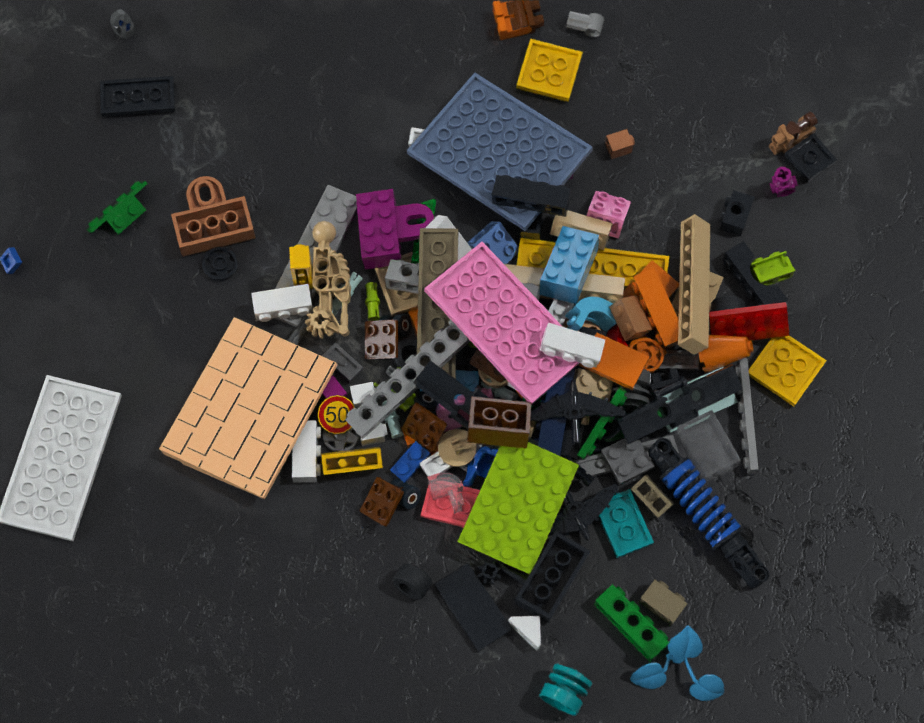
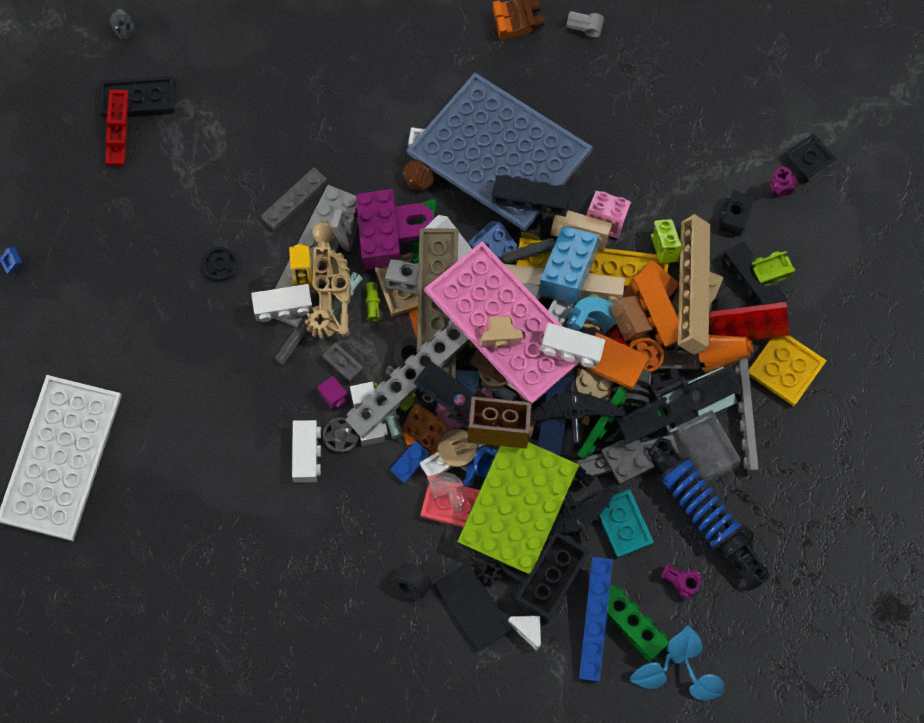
green bracket [87,181,148,234] -> none
light nougat slope [159,317,338,499] -> none
nougat brick [171,176,255,257] -> none
piece [317,395,355,434] -> none
yellow brick [321,447,383,475] -> none
reddish brown plate [360,477,421,527] -> none
plate [365,314,411,359] -> none
yellow plate [516,39,583,102] -> none
teal wheel [539,664,593,716] -> none
nougat brick [605,129,635,159] -> none
dark tan brick [631,475,674,518] -> none
dark tan brick [639,580,688,626] -> none
medium nougat hips [769,112,818,155] -> none
none -> red slope [105,90,129,167]
none -> flat silver plate [261,167,327,231]
none -> light grey wing [329,209,359,252]
none -> reddish brown hair [403,160,435,192]
none -> tan brick [480,316,523,348]
none -> dark grey axle [502,238,555,264]
none -> blue plate [579,557,613,681]
none -> lime hinge [651,219,681,263]
none -> magenta connector [660,563,702,600]

